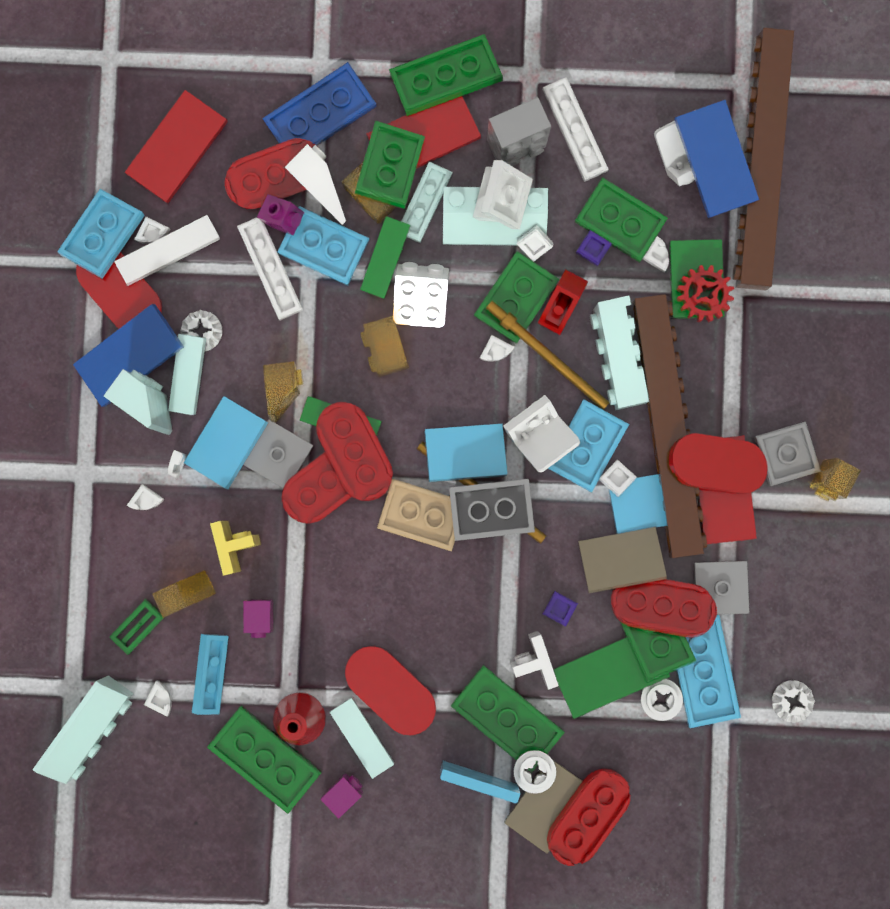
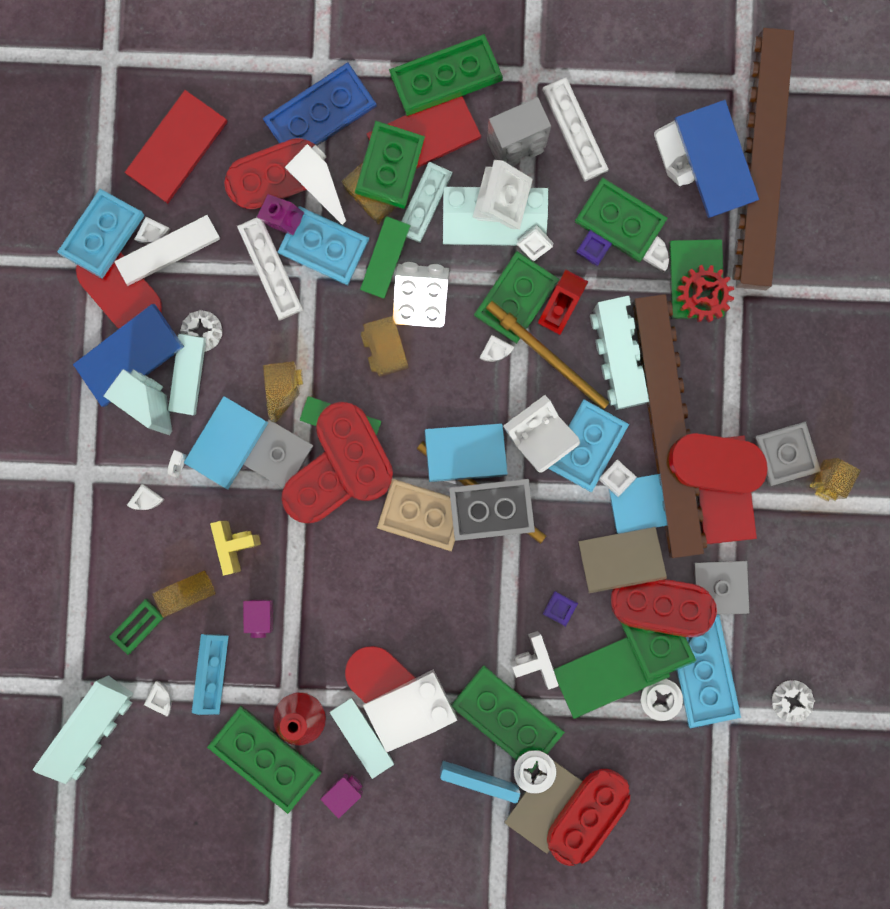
none -> white slope [363,669,457,753]

